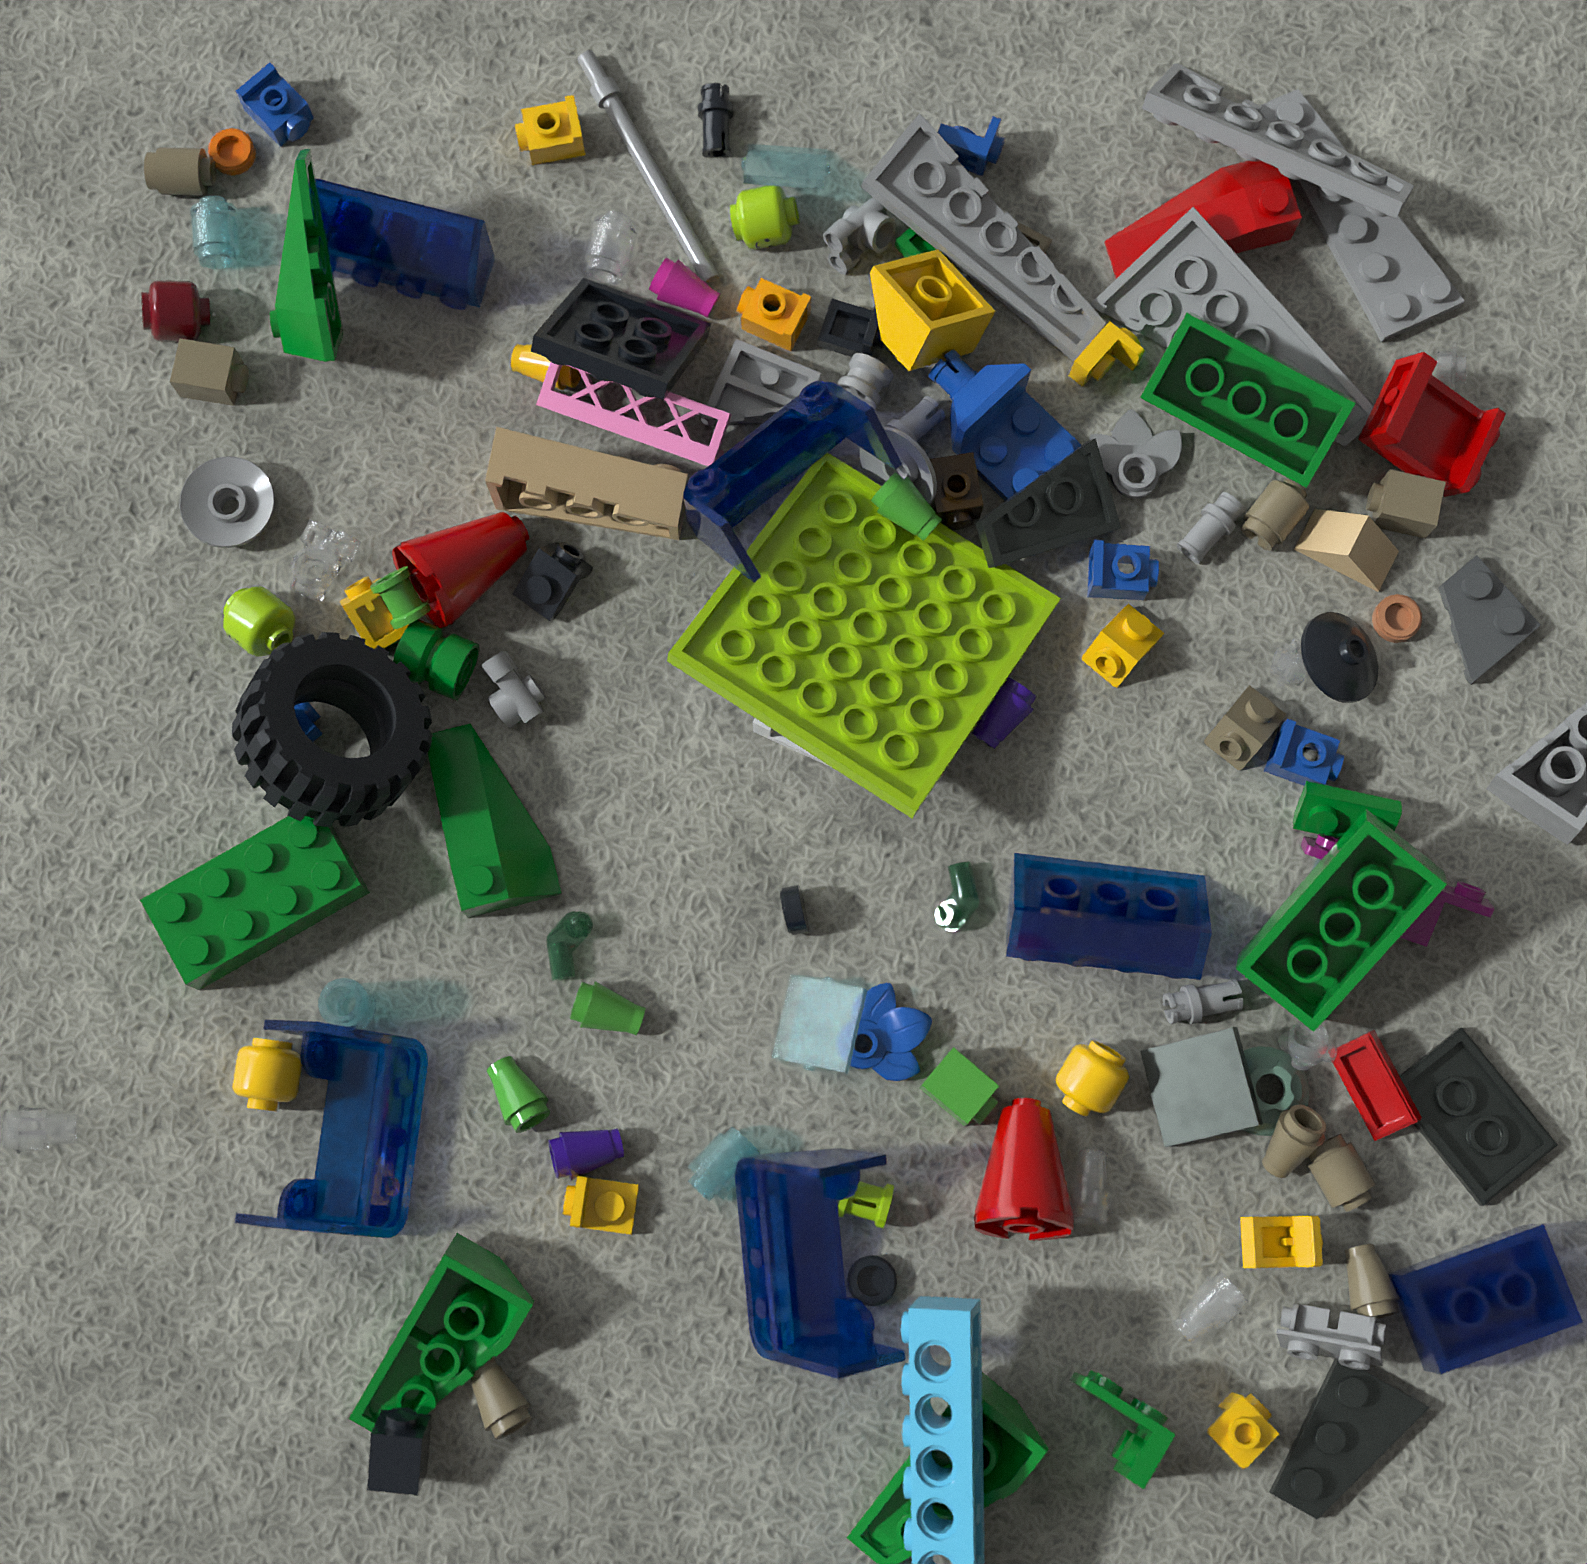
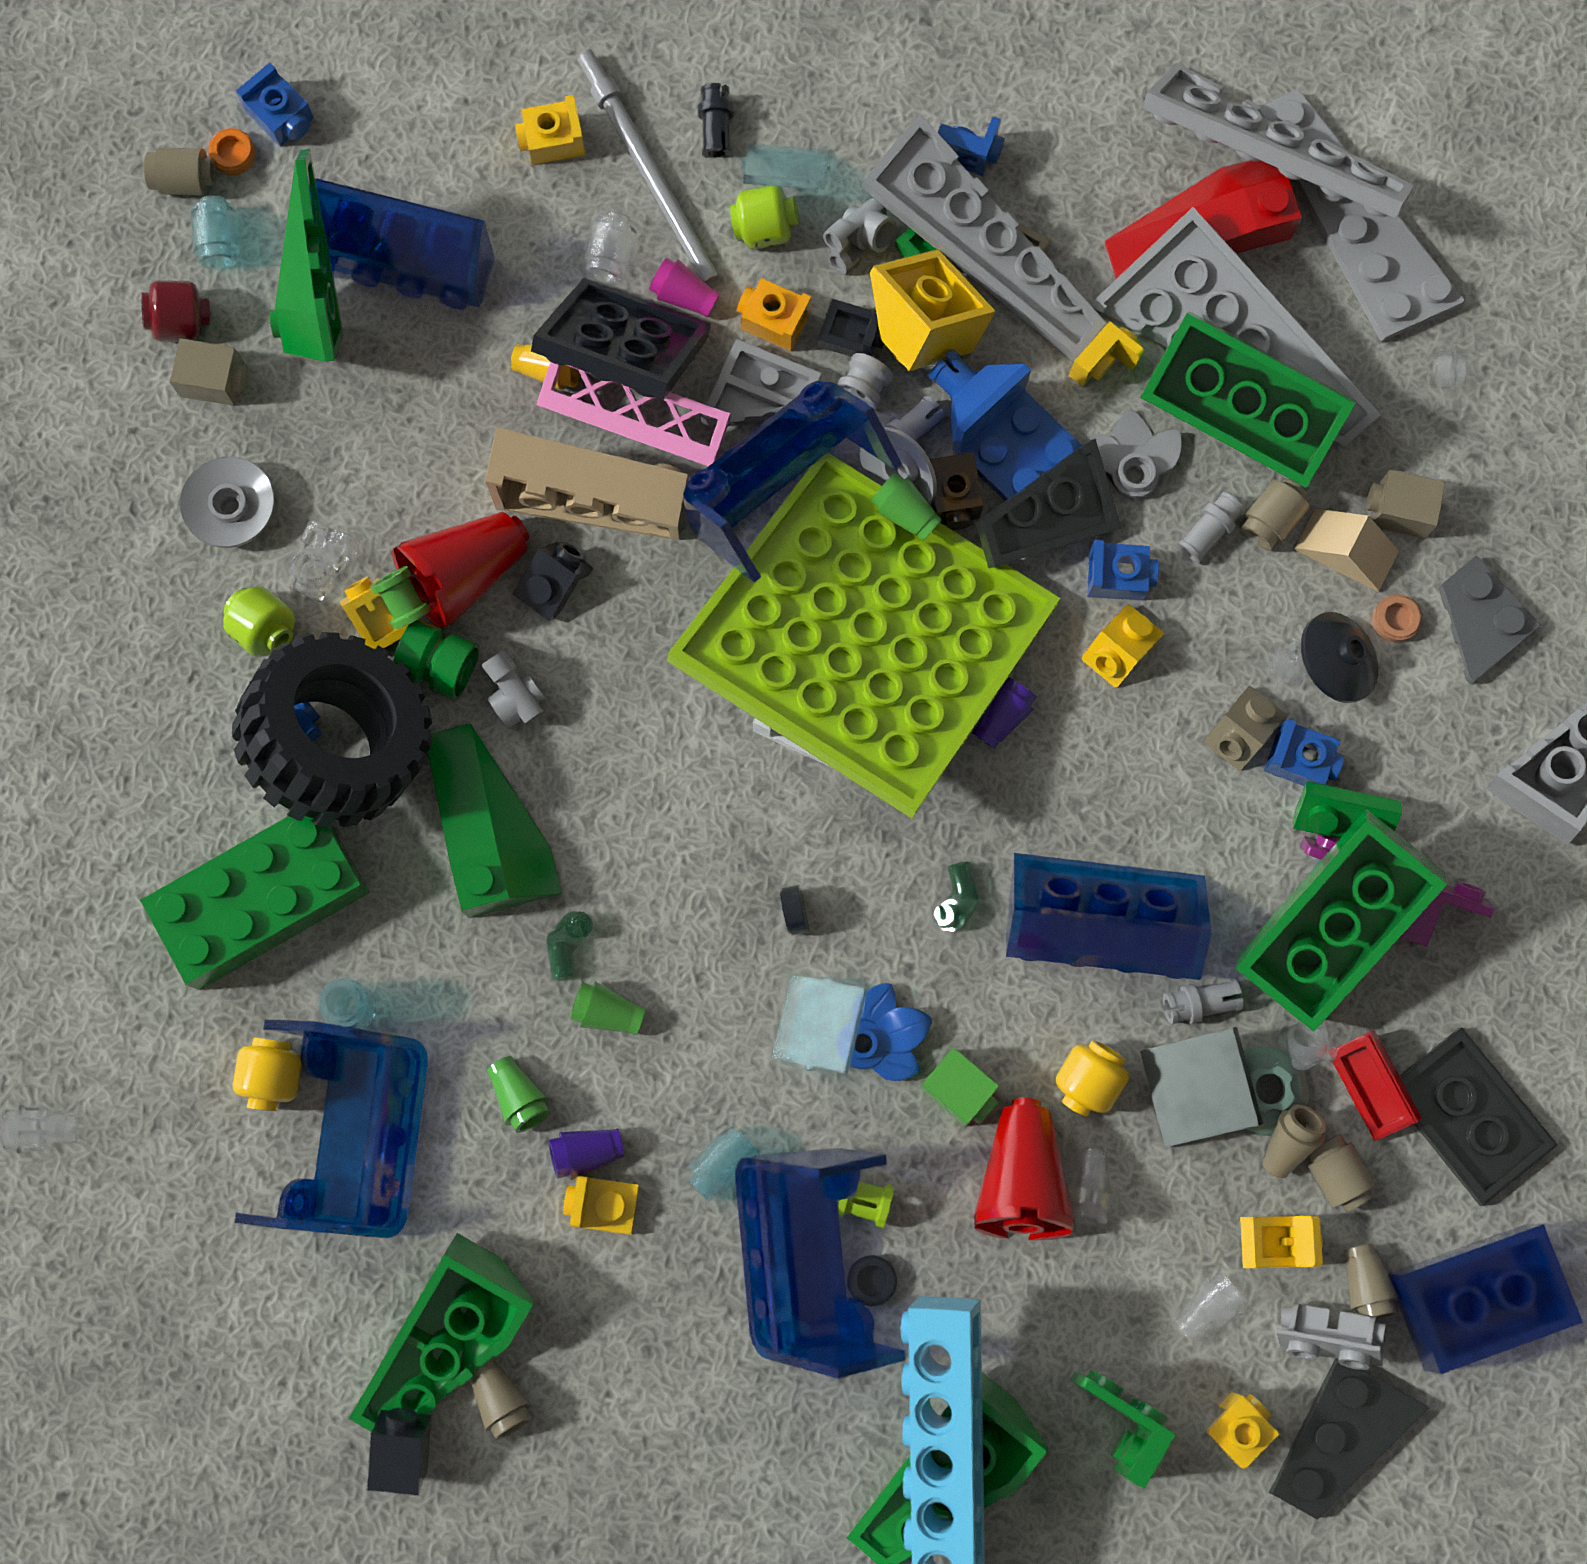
red panel [1358,352,1506,497] -> none

